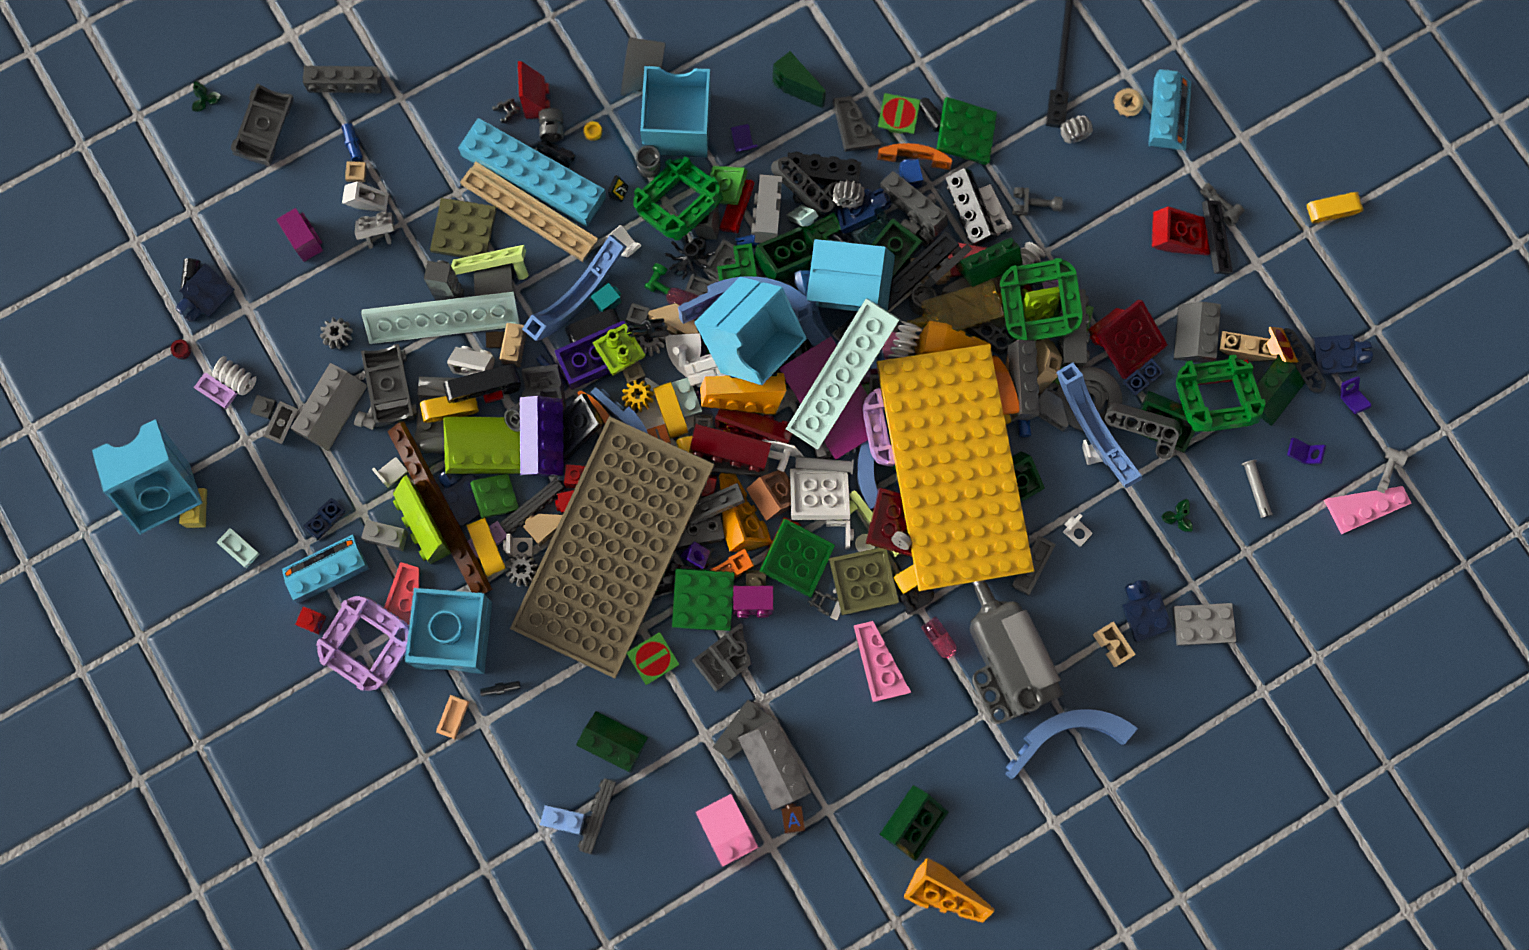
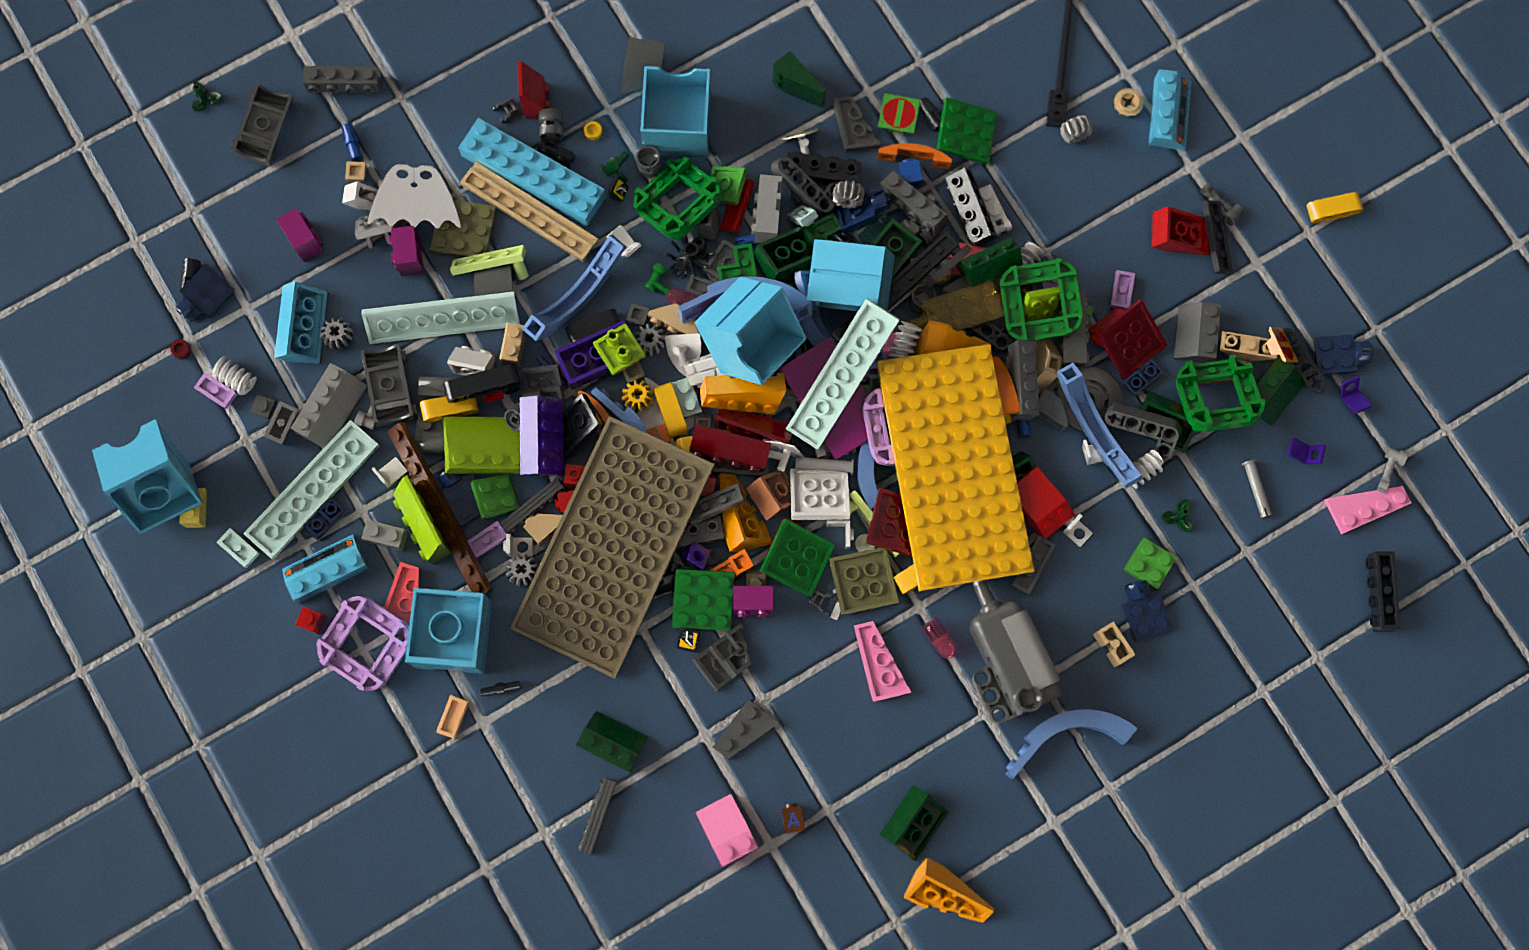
dark grey brick [424,260,464,301] -> none
yellow beam [467,518,506,576] -> none
dark brown piece [486,331,505,348] -> none
light blue brick [540,805,586,835] -> none
teal brick [591,283,621,312] -> none
black arm [627,318,669,339] -> none
piece [627,632,680,685] -> none
dark purple bracket [730,124,758,152] -> none
flat silver slope [738,720,811,810] -> none
light grey tile [891,532,912,550] -> none
black plate [898,587,934,615] -> none
dark grey bar [1012,187,1063,216] -> none
light grey plate [1173,603,1236,646] -> none
none -> light aqua plate [243,420,380,560]
none -> medium azure slope [274,282,328,364]
none -> white piece [367,165,461,228]
none -> magenta brick [389,226,424,276]
none -> dark green plant [600,151,629,182]
none -> slope [677,628,700,653]
none -> white shield [781,128,818,155]
none -> red slope [1017,467,1075,538]
none -> lavender plate [1110,270,1135,310]
none -> bright green plate [1123,537,1177,591]
none -> white piece [1132,449,1164,489]
none -> black brick [1365,551,1401,632]

